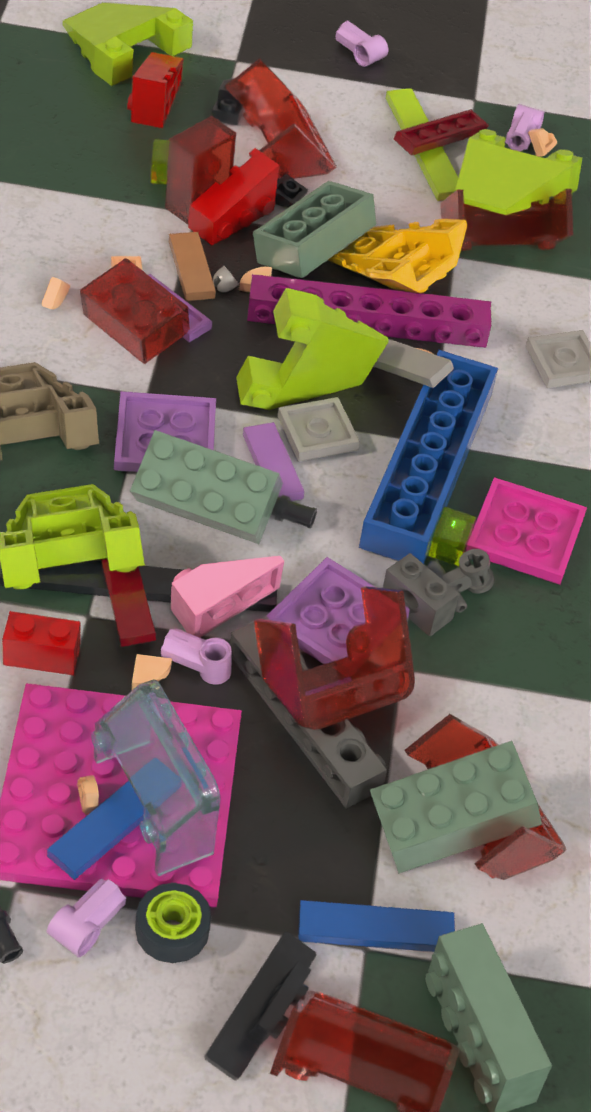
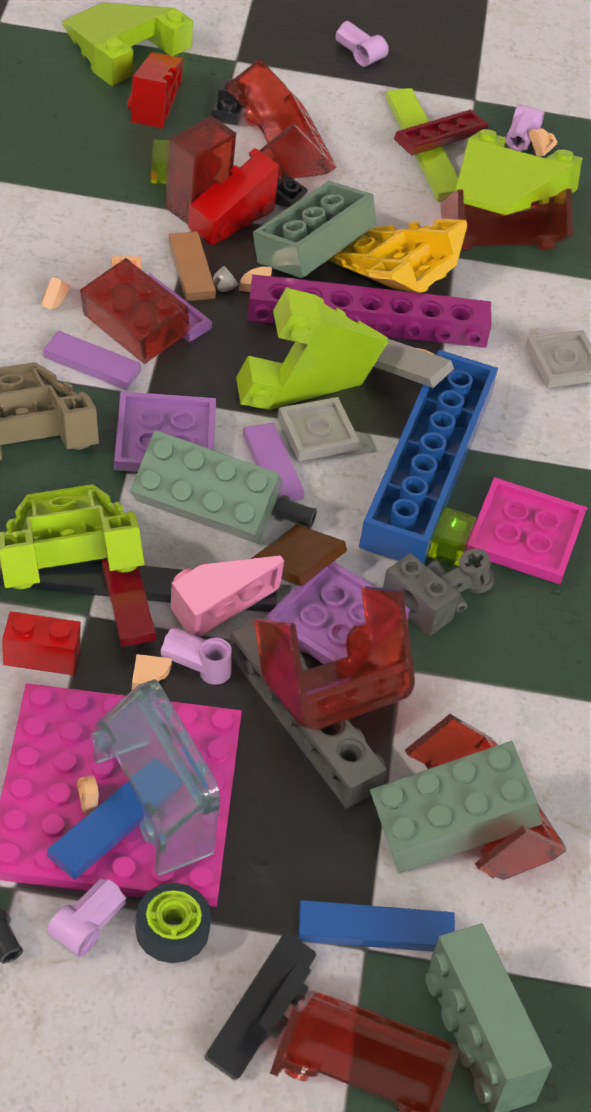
none -> medium lavender tile [43,330,141,390]
none -> reddish brown tile [251,524,347,586]

